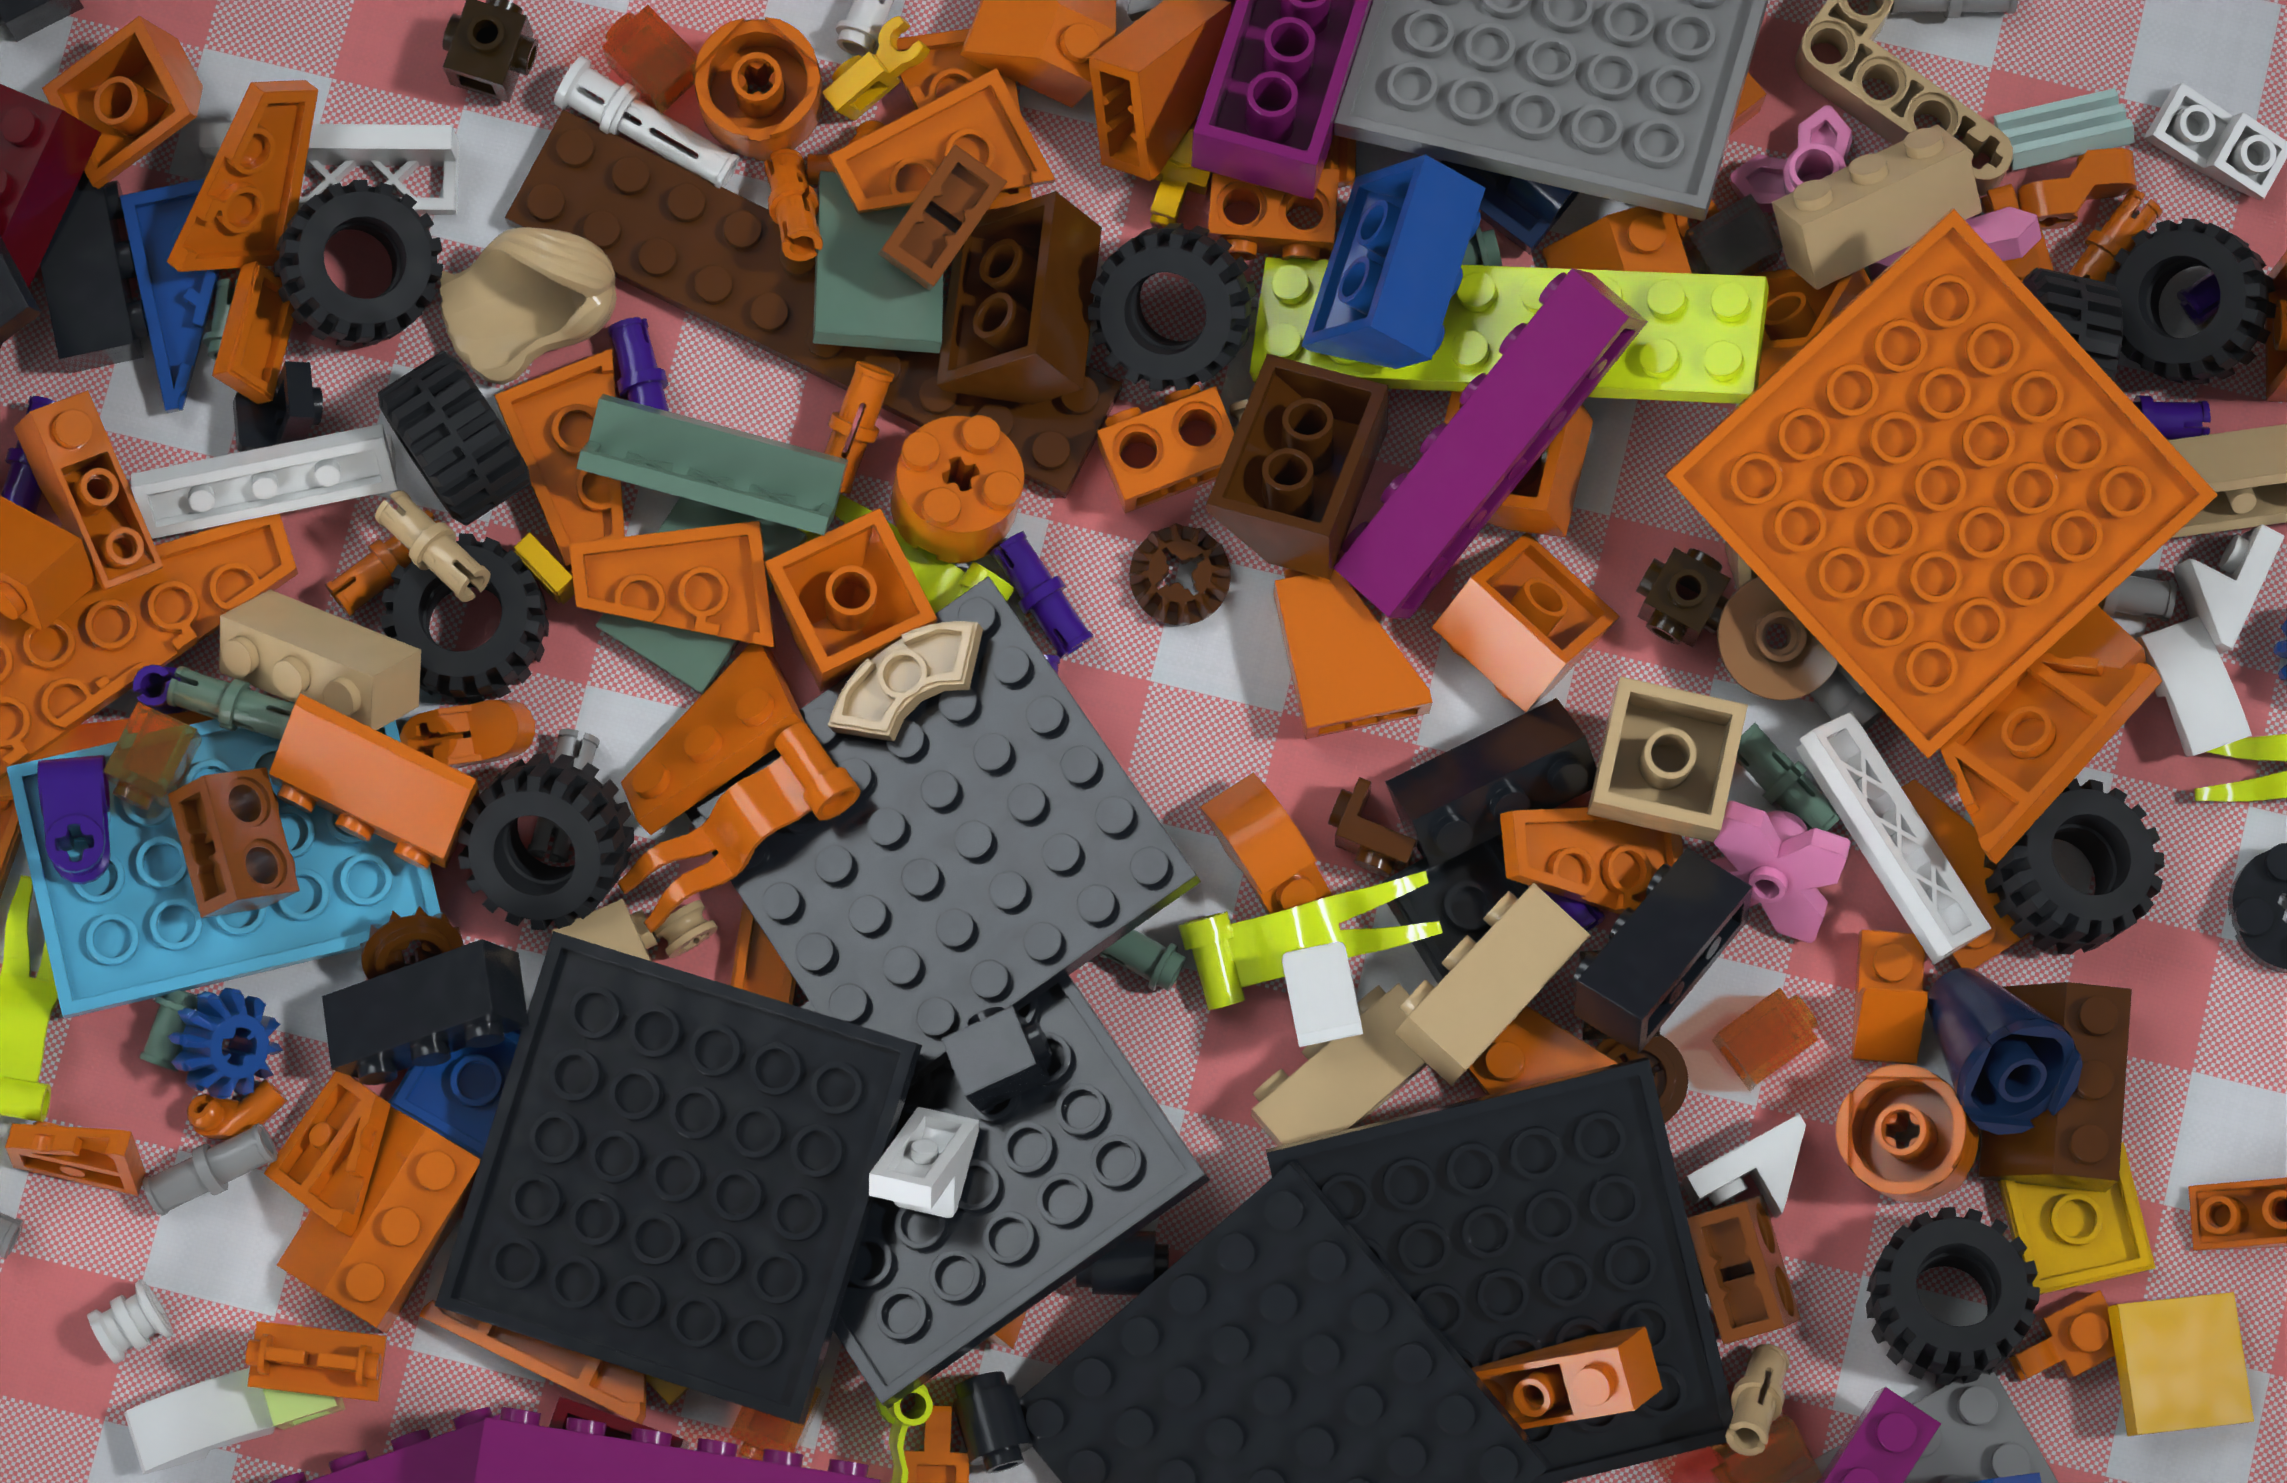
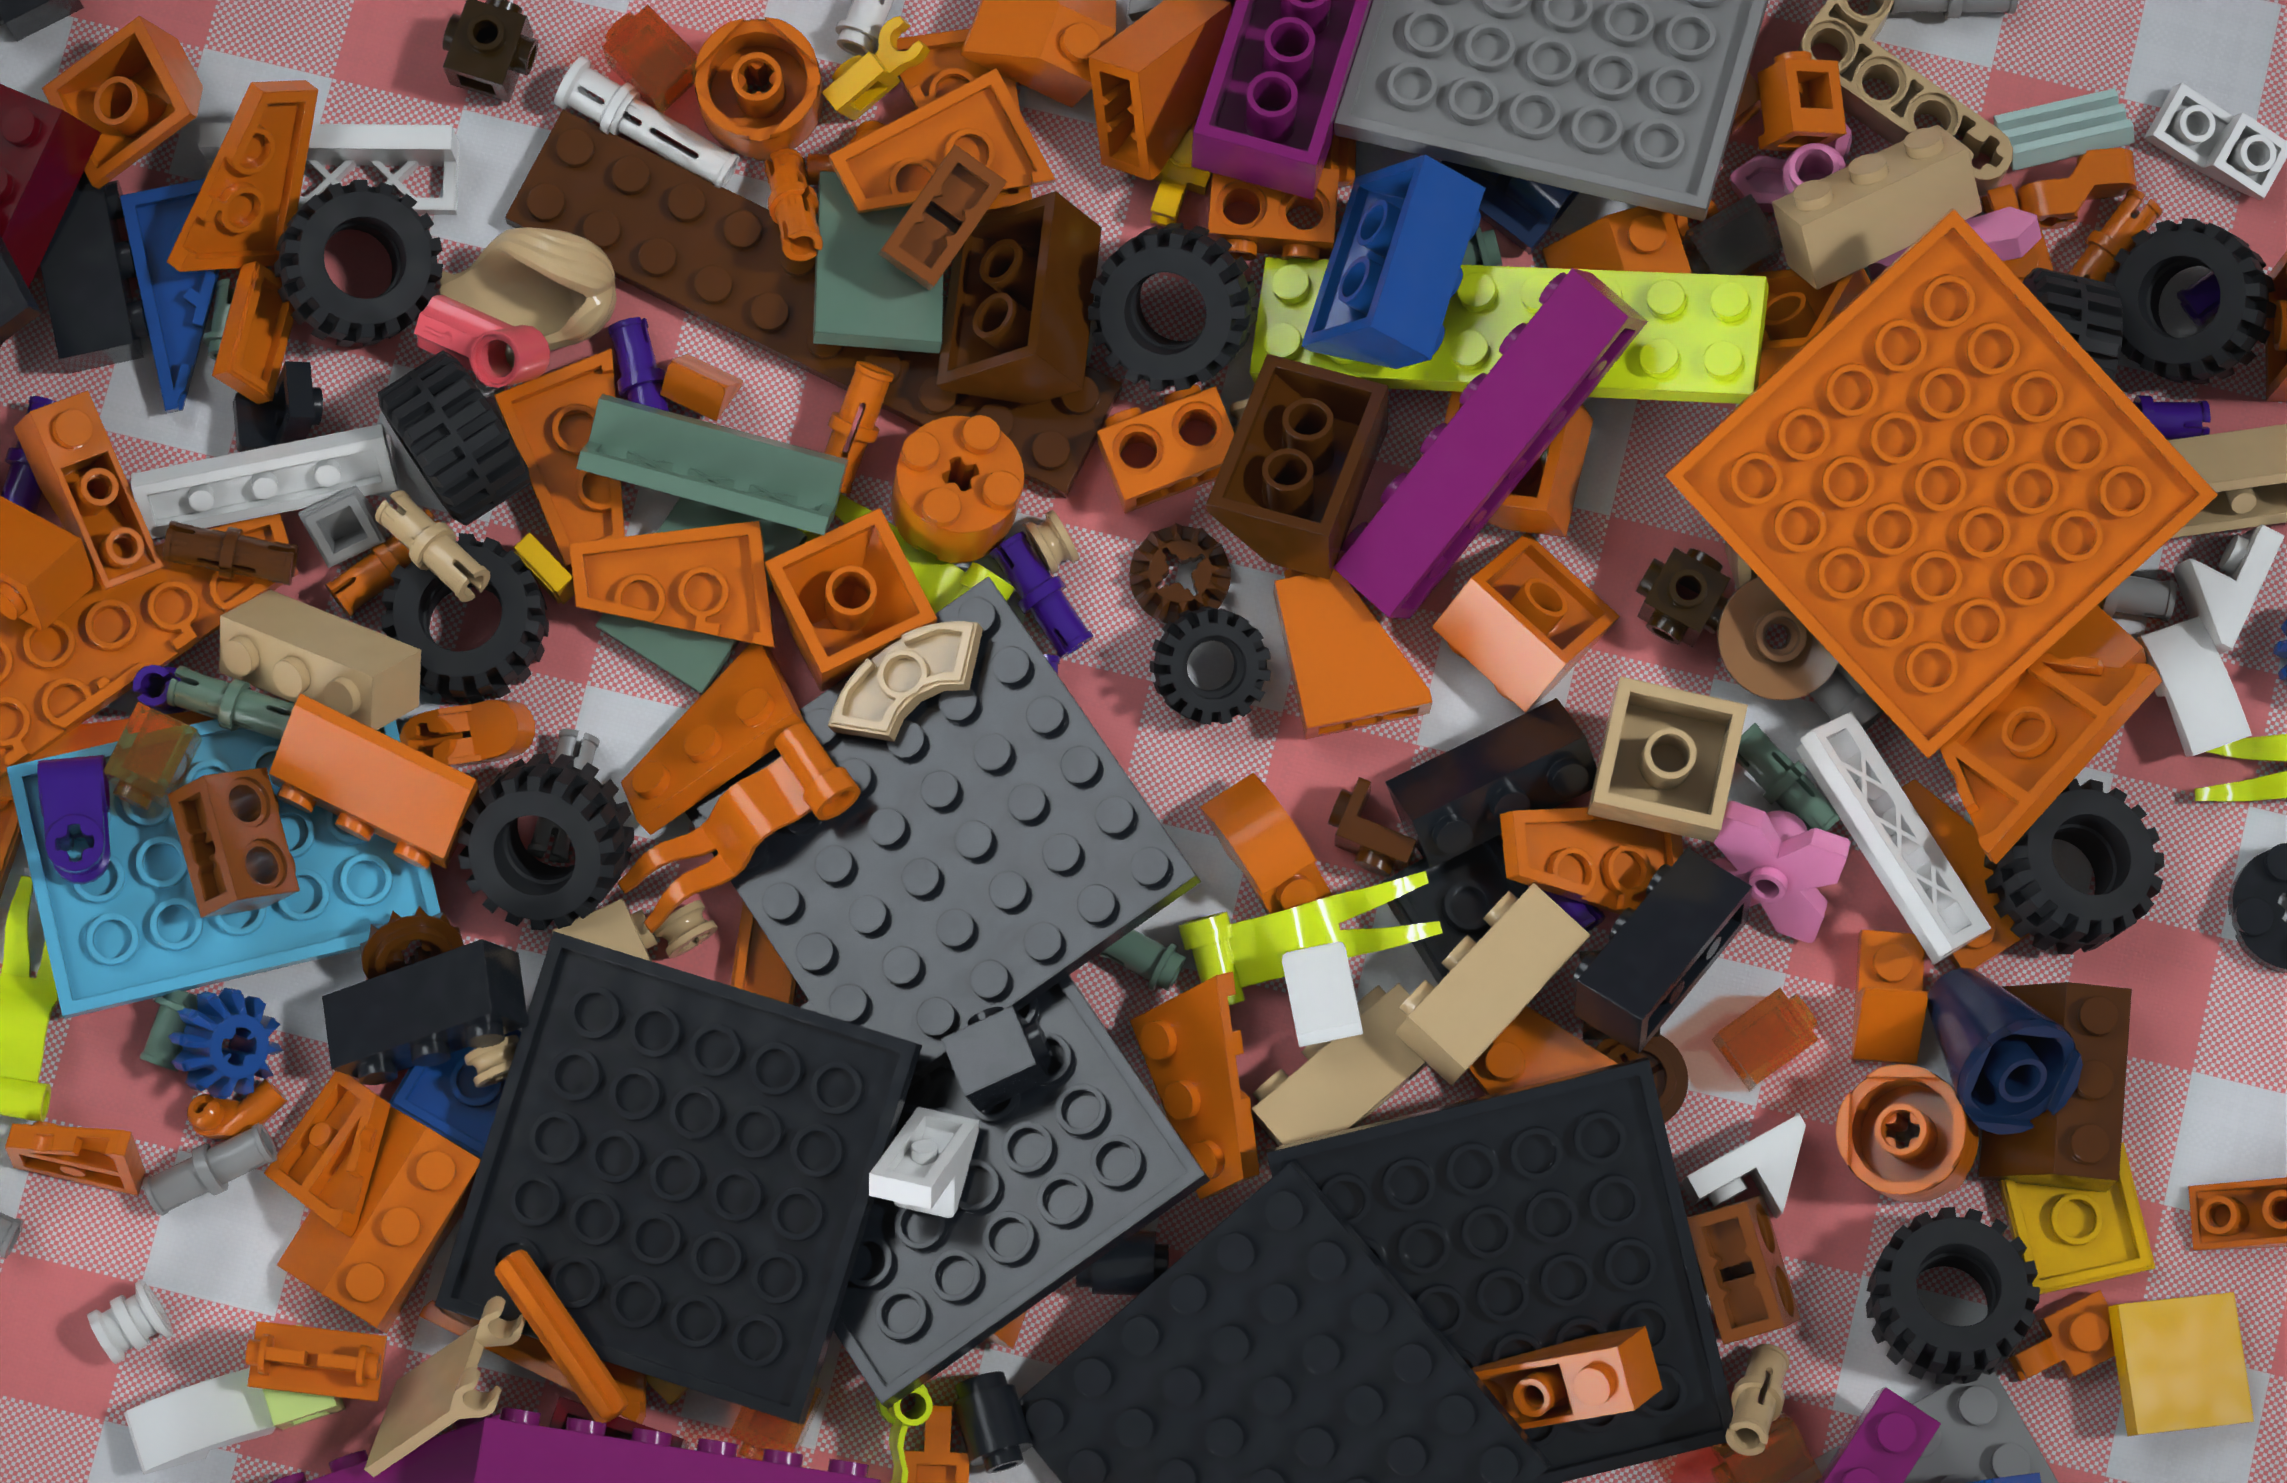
none -> reddish brown pin [163,520,298,586]
none -> light grey slope [298,485,386,568]
none -> tan flag [364,1296,526,1477]
none -> coral piece [414,295,550,388]
none -> tan bush [464,1035,519,1088]
none -> orange axle [494,1249,628,1423]
none -> orange slope [660,354,743,421]
none -> tan bush [1024,510,1080,575]
none -> orange wing [1129,971,1260,1200]
none -> black tyre [1150,606,1271,725]
none -> orange brick [1757,51,1847,151]

